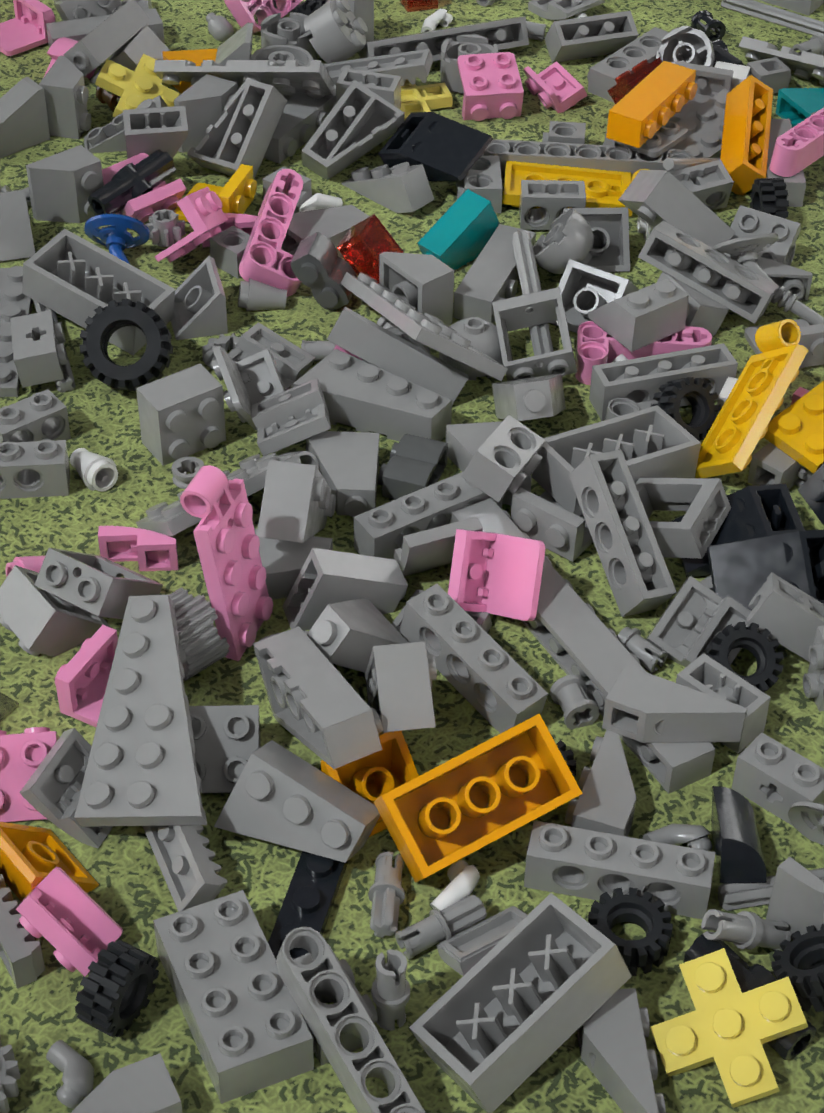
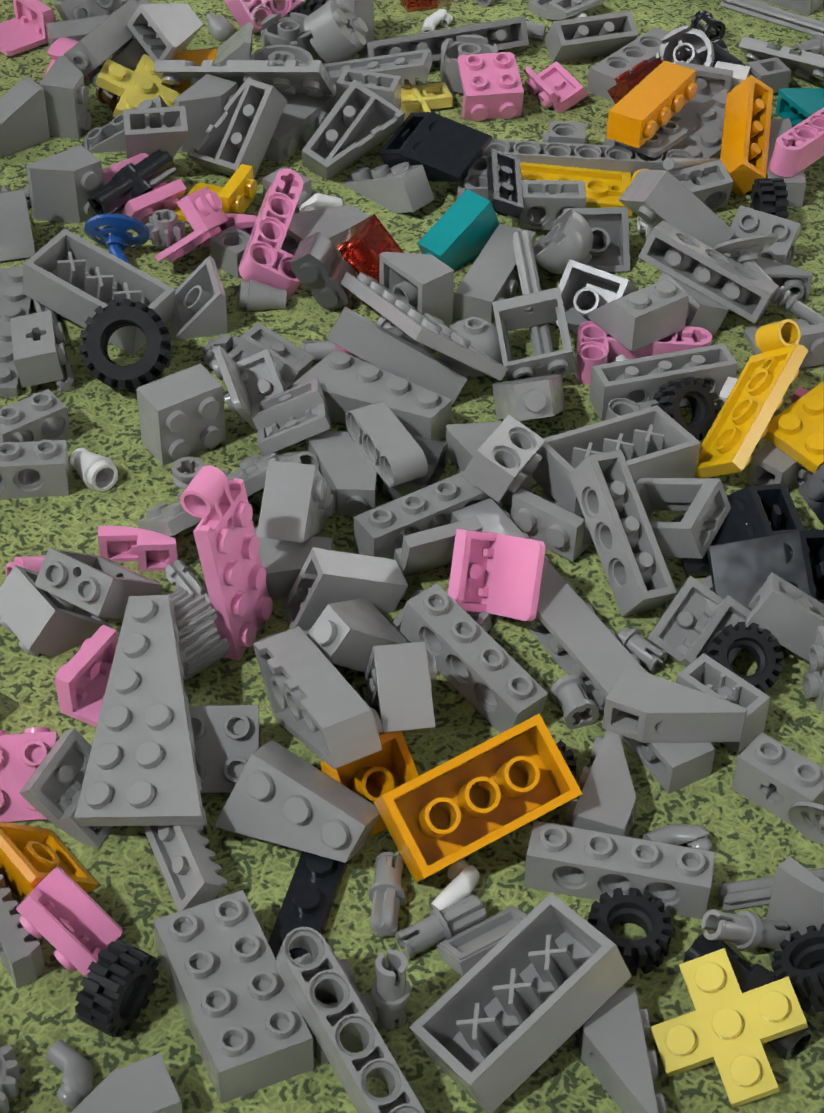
black brick [711,786,767,884] -> none
none -> light grey slope [127,3,203,63]
none -> light grey axle [165,560,210,602]
none -> light grey beam [345,401,428,487]
none -> black plate [486,148,524,219]

